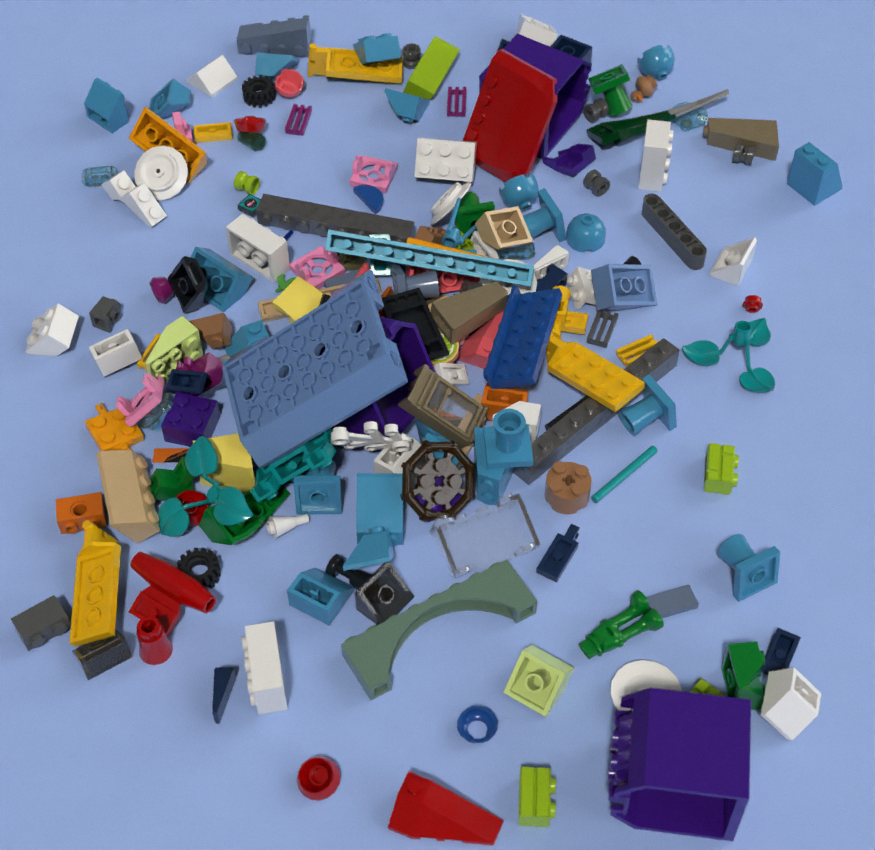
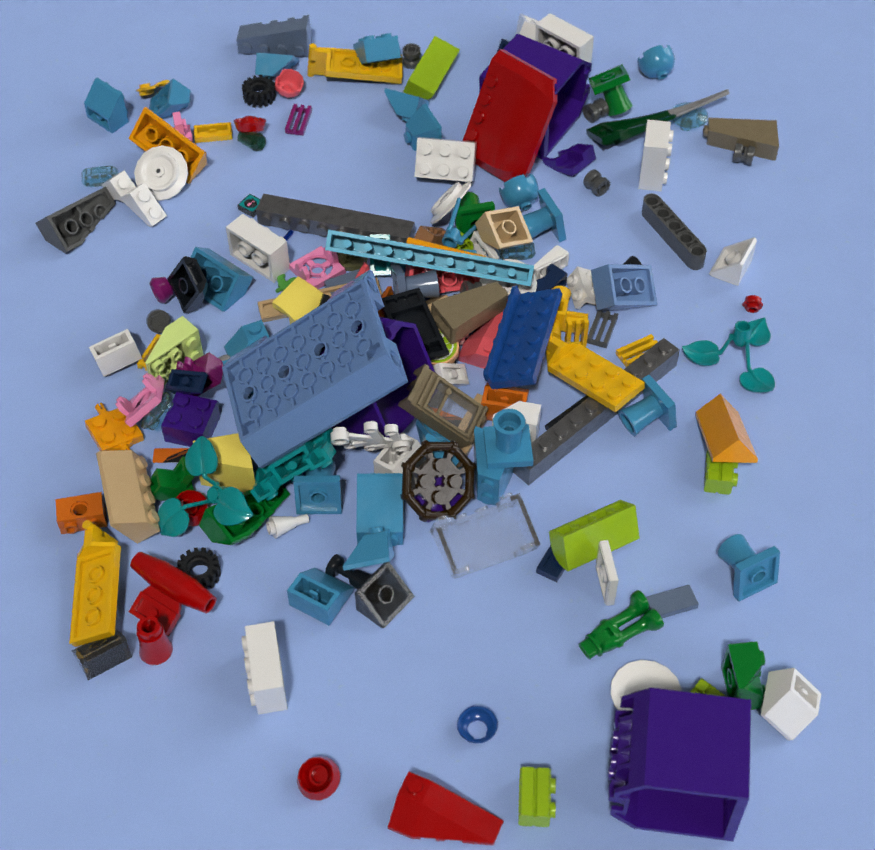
dark grey brick [11,595,71,651] -> none
white slope [25,303,79,356] -> none
dark grey brick [89,296,121,333] -> none
white slope [186,55,238,97] -> none
medium nougat arch [189,313,232,349] -> none
dark blue slope [212,667,236,724] -> none
lime wheel [233,171,260,195] -> none
sand green arch [341,559,537,701] -> none
bright pink piece [349,155,398,193] -> none
blue tile [353,185,383,214] -> none
magenta tile [447,87,466,117] -> none
yellowish green slope [503,645,574,717] -> none
medium nougat brick [545,461,592,514] -> none
dark azure cylinder [566,213,606,253] -> none
teal bar [591,445,658,504] -> none
medium nougat animal [630,74,658,103] -> none
dark blue slope [761,628,801,675] -> none
dark azure slope [787,142,843,206] -> none
none -> dark grey wedge [36,187,115,253]
none -> yellow plate [136,80,169,96]
none -> dark grey piece [146,309,171,333]
none -> dark azure slope [404,104,442,151]
none -> white brick [535,13,594,63]
none -> lime brick [549,500,640,571]
none -> yellow tile [565,317,589,347]
none -> white tile [595,540,619,606]
none -> light orange slope [695,393,758,463]

